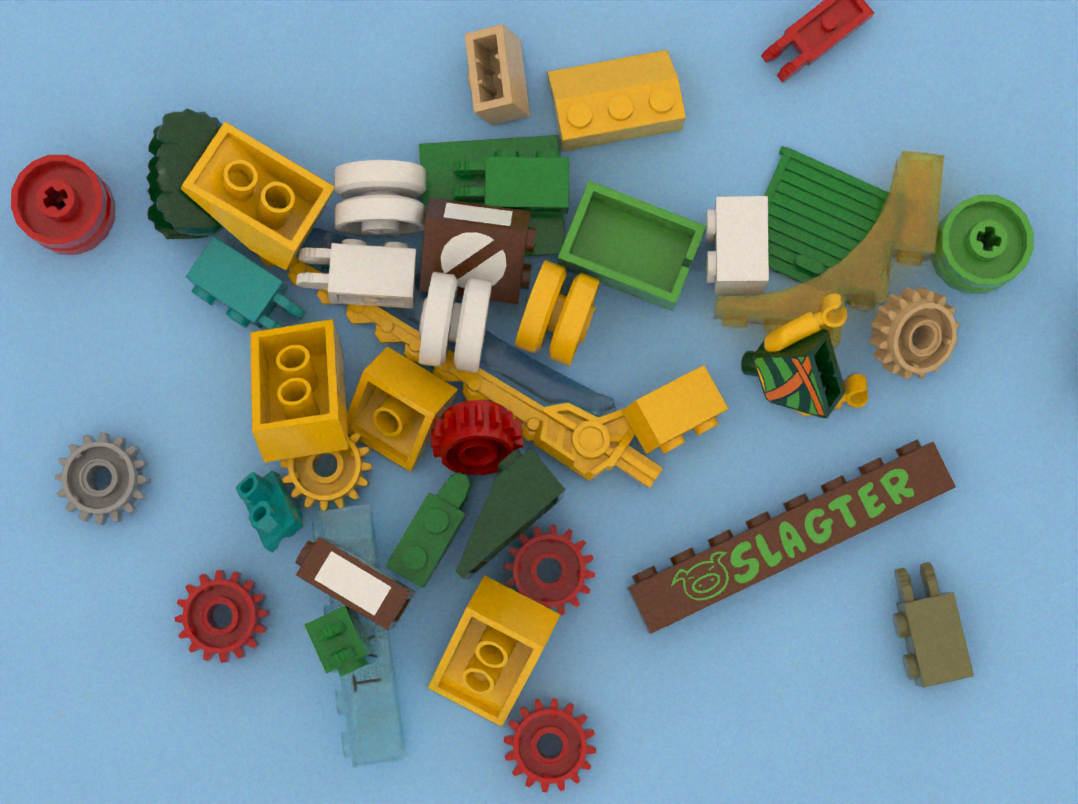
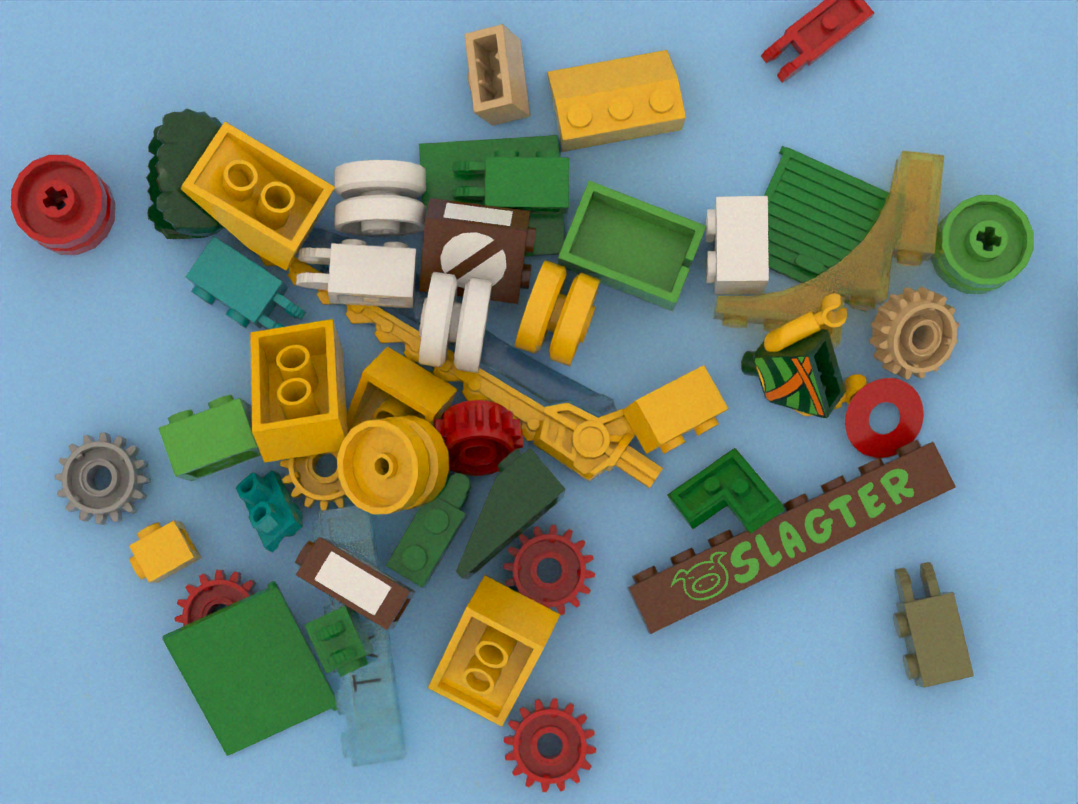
none -> yellow brick [129,520,201,583]
none -> bright green brick [158,395,261,481]
none -> green piece [162,581,340,756]
none -> yellow wheel [337,415,449,514]
none -> green tile [667,448,784,534]
none -> red piece [845,378,924,458]

